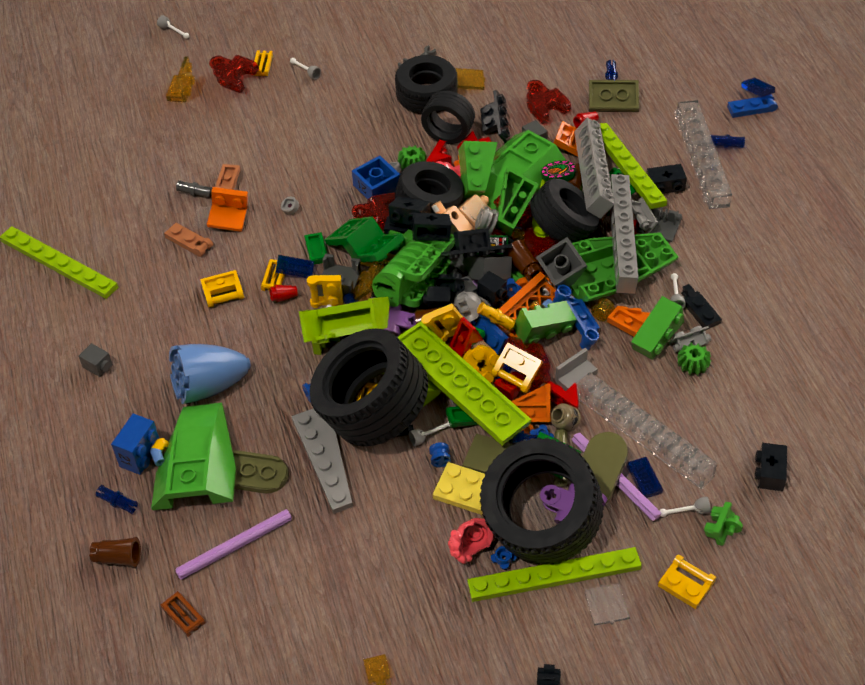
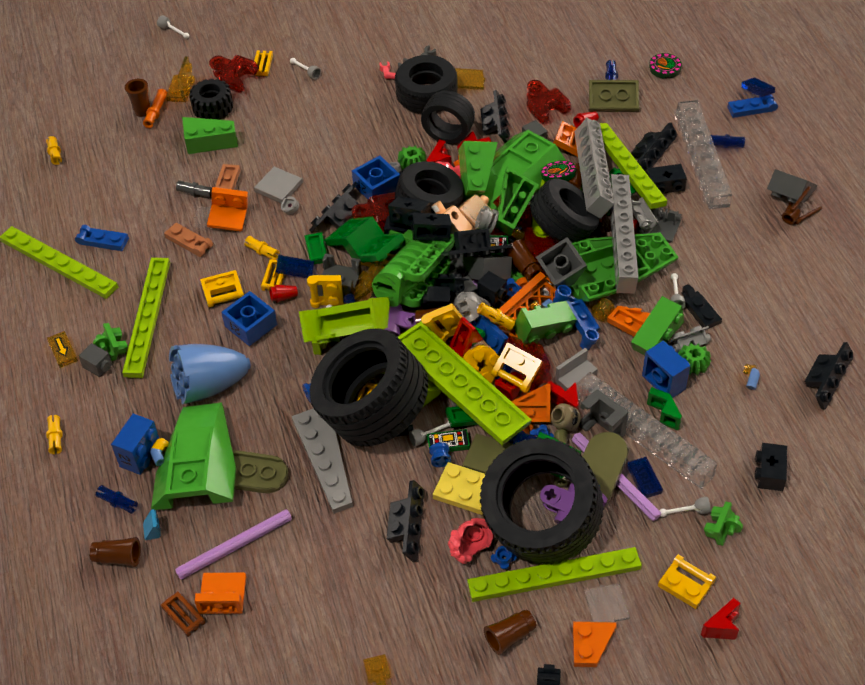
none -> yellow pin [46,136,62,165]
none -> yellow pin [46,415,63,454]
none -> clear yellow tile [47,331,78,368]
none -> blue plate [75,225,129,251]
none -> bright green hips [93,323,128,361]
none -> lime plate [122,258,170,378]
none -> reddish brown plant [125,78,150,117]
none -> orange pin [143,89,168,128]
none -> dark azure slope [143,509,161,540]
none -> bright green wedge [182,117,238,154]
none -> black tyre [189,78,233,119]
none -> orange bracket [195,572,246,614]
none -> blue brick [221,291,277,346]
none -> yellow pin [244,236,280,260]
none -> light grey tile [254,166,303,203]
none -> black bracket [309,181,361,233]
none -> coral arm [380,61,396,79]
none -> black bracket [386,480,425,562]
none -> tile [427,429,470,452]
none -> reddish brown plant [484,610,537,655]
none -> orange wing [573,621,616,667]
none -> dark grey panel [579,389,629,438]
none -> black bracket [631,122,677,173]
none -> blue brick [642,340,691,398]
none -> green slope [647,387,682,430]
none -> dark green tile [649,53,682,78]
none -> red slope [701,598,741,640]
none -> medium blue arm [743,364,760,390]
none -> dark grey slope [767,169,817,203]
none -> reddish brown plant [781,186,822,225]
none -> black bracket [804,342,853,409]

